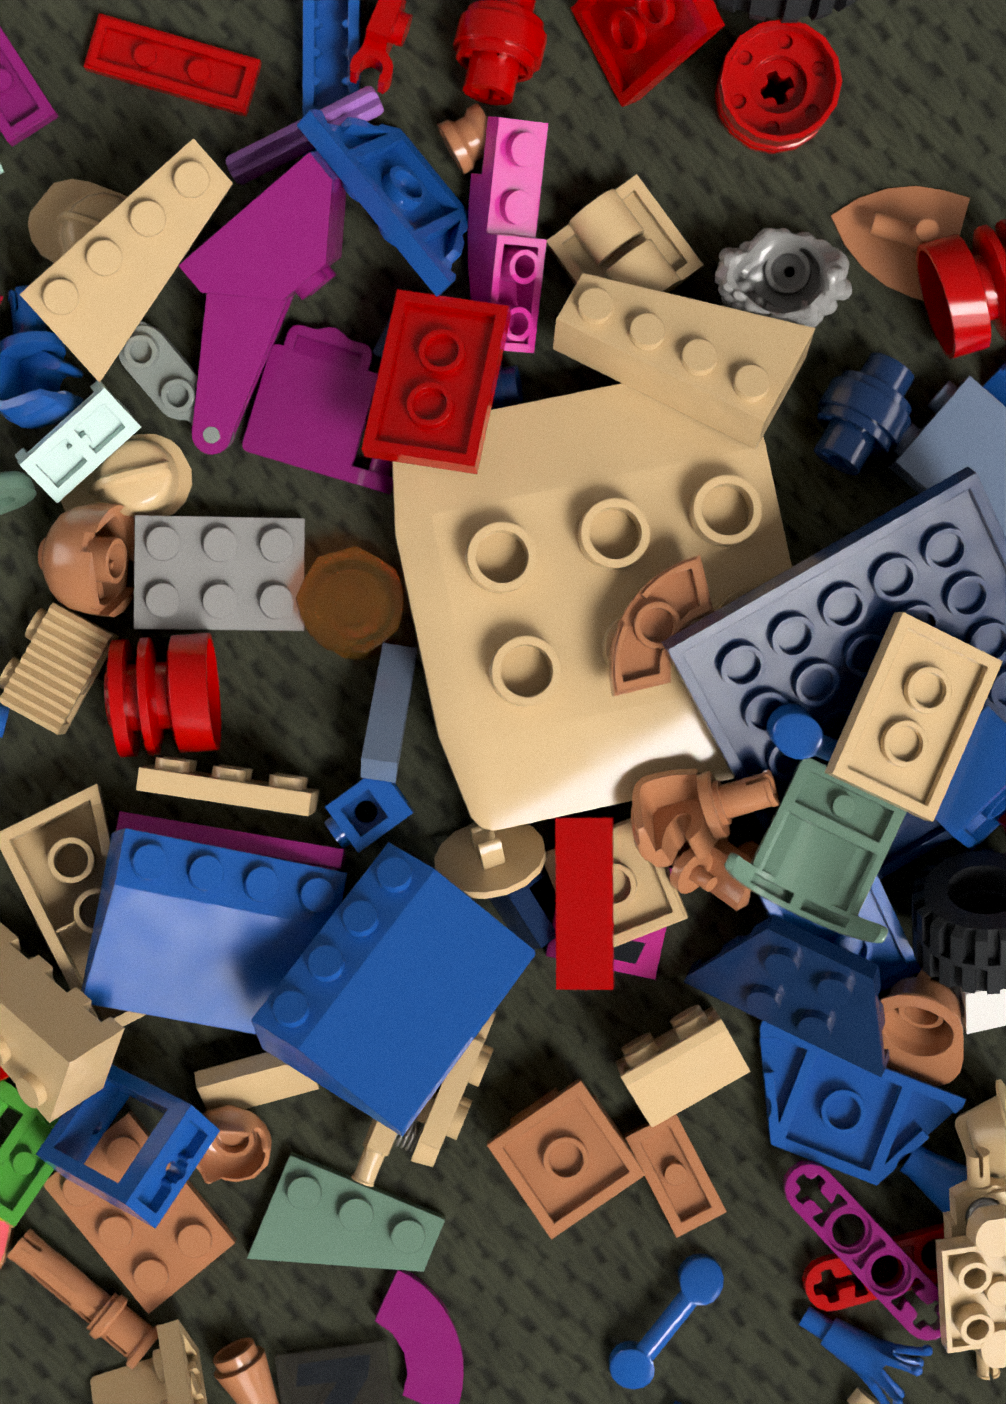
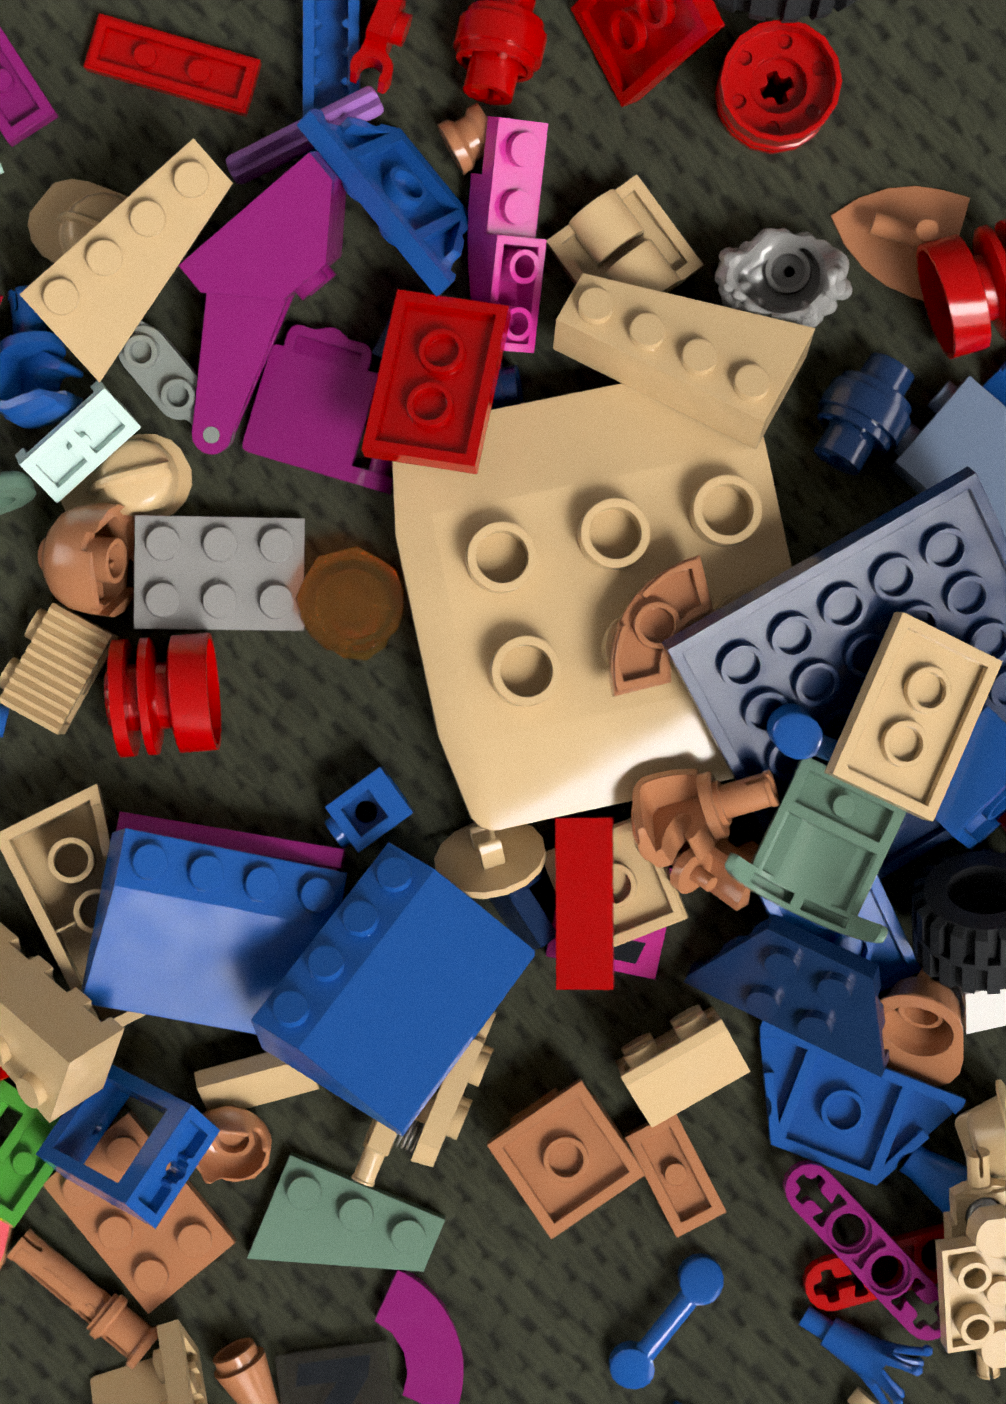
tan plate [136,756,319,816] -> none
sand blue piece [360,643,417,783] -> none

